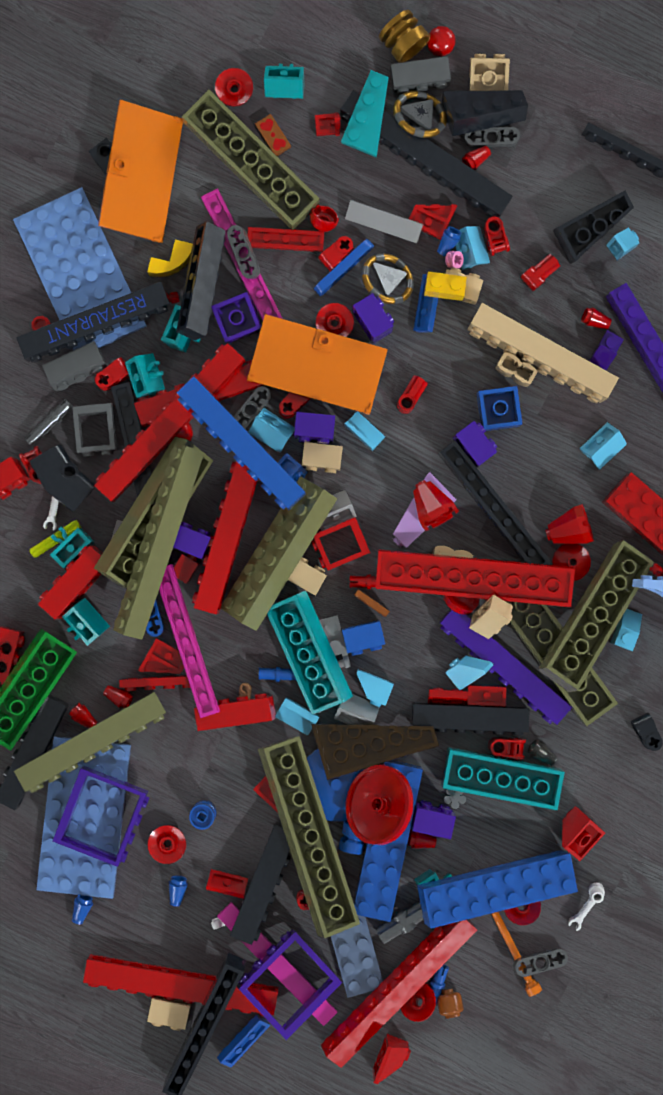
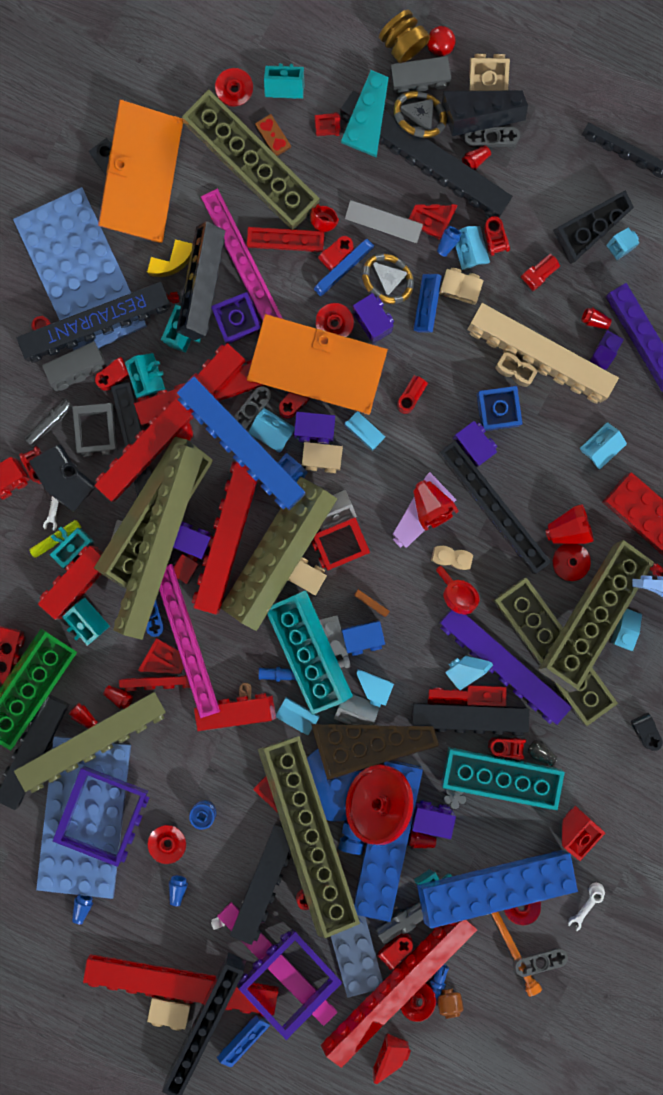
red plate [206,869,248,899] -> none
dark grey beam [227,225,260,279] -> none
red pin [350,574,377,589] -> none
red plate [376,549,575,607] -> none
yellow brick [424,272,467,301] -> none
bright pink bush [445,251,464,268] -> none
tan brick [469,595,513,639] -> none
none -> red piece [377,933,413,970]

